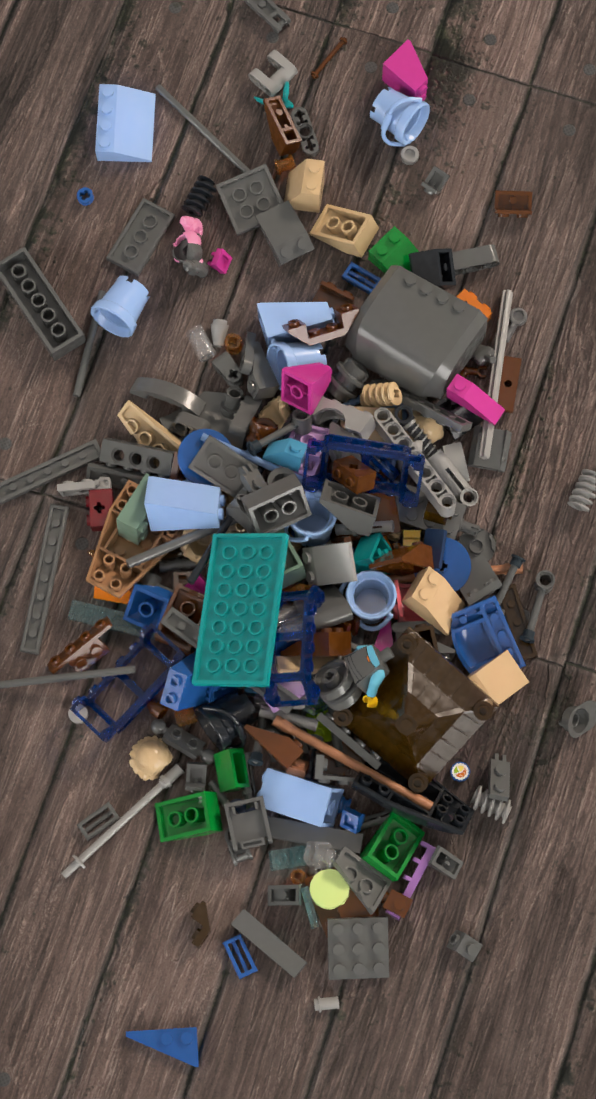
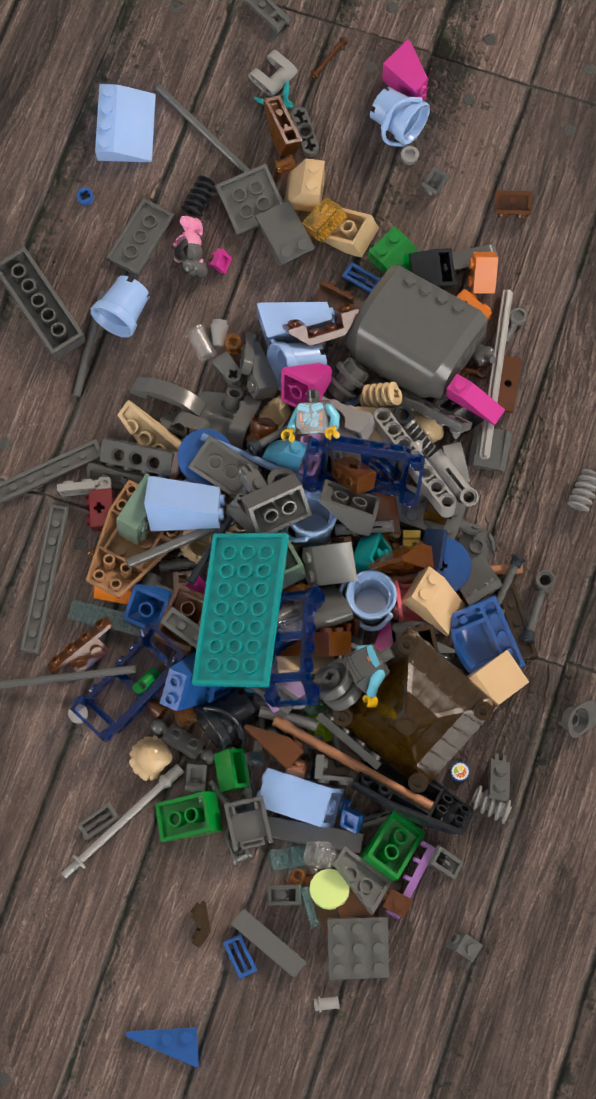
none -> green piece [132,667,160,694]
none -> torso [281,389,340,442]
none -> clear yellow brick [302,197,347,243]
none -> orange brick [467,252,498,294]

